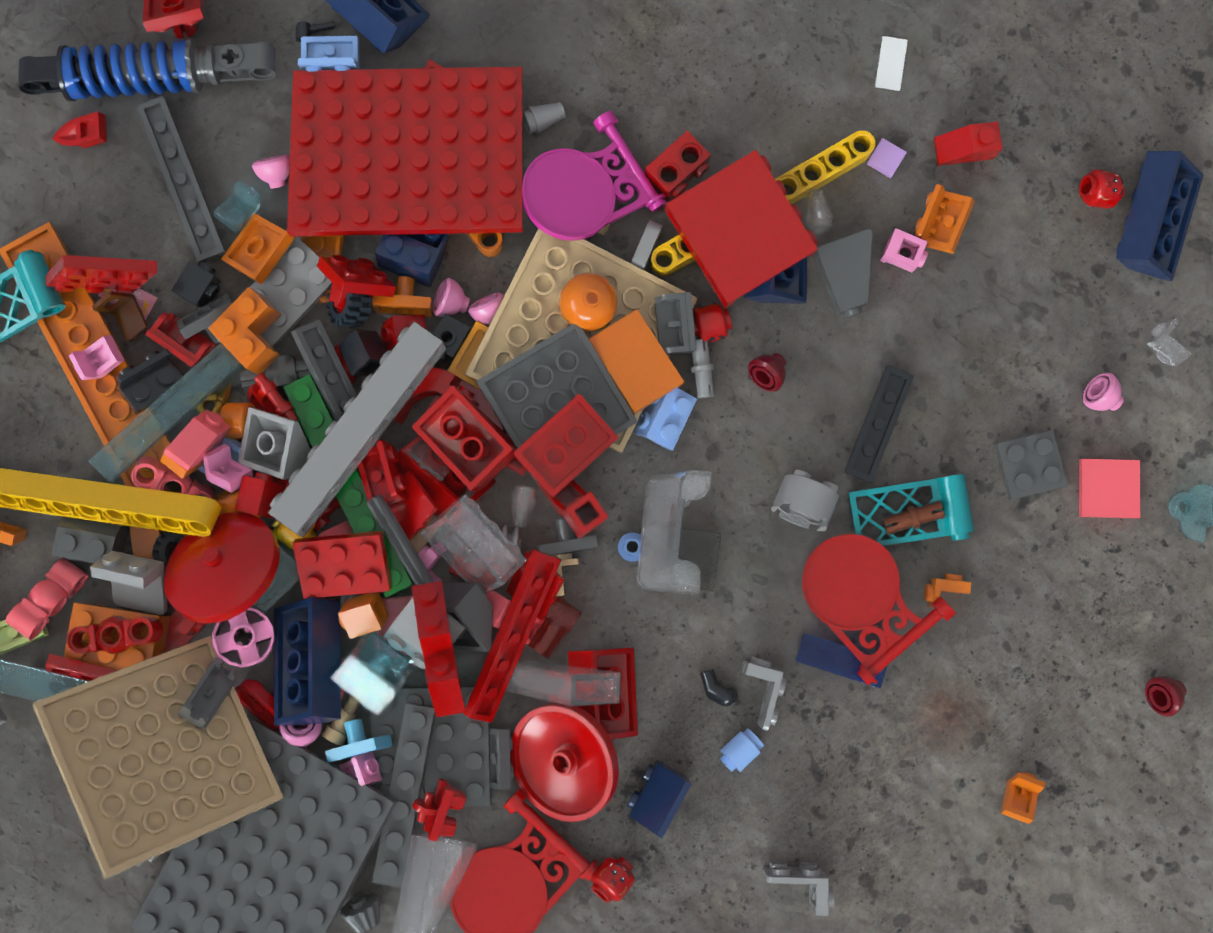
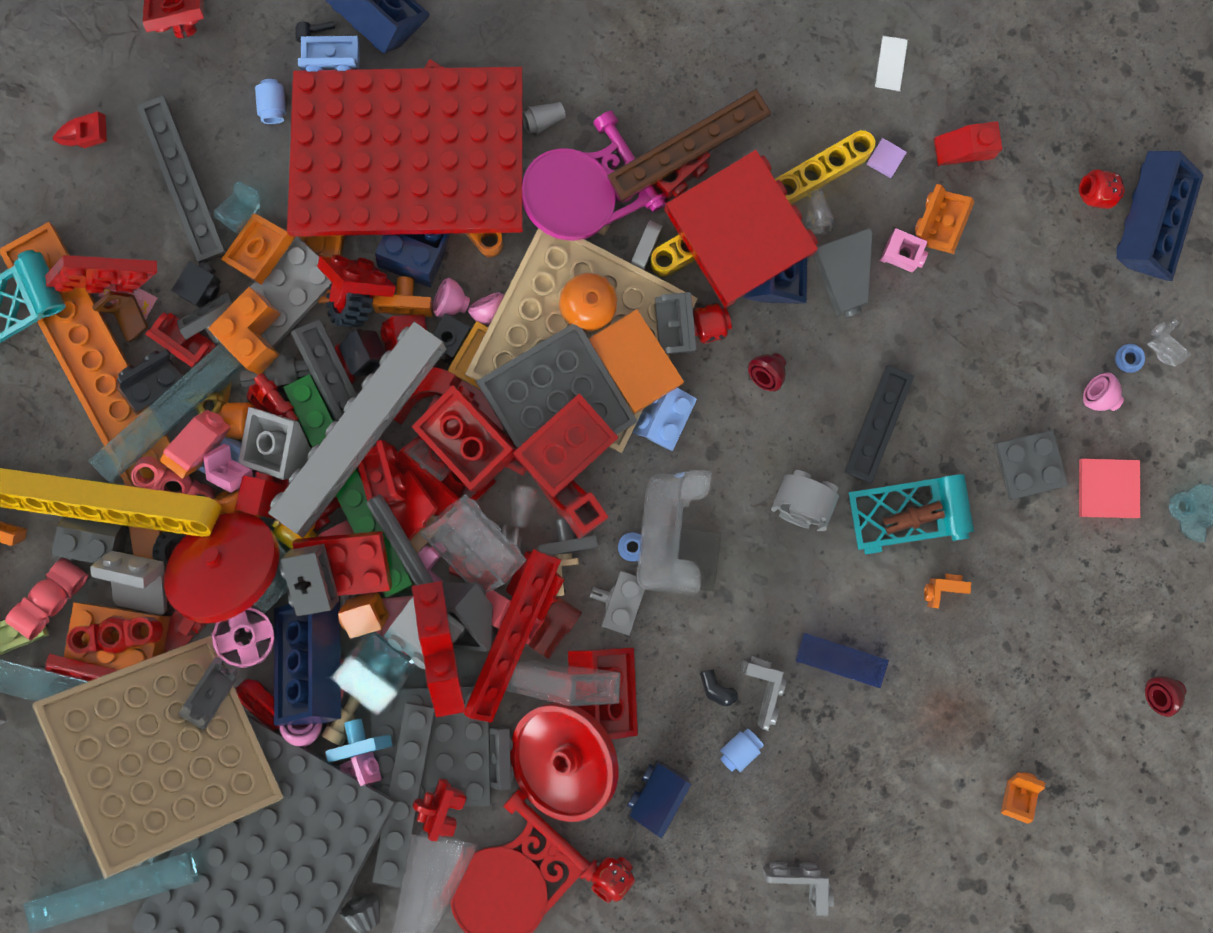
piece [18,37,276,102] -> none
bright pink bracket [69,335,125,380] -> none
bright pink brick [252,154,290,189] -> none
light grey pin [691,339,715,399] -> none
red piece [802,534,956,686] -> none
none -> clear light blue plate [24,851,199,933]
none -> light blue brick [255,79,286,124]
none -> dark grey brick [280,544,339,616]
none -> light grey plate [589,571,648,636]
none -> reddish brown tile [607,88,771,202]
none -> medium blue plate [1115,344,1145,373]

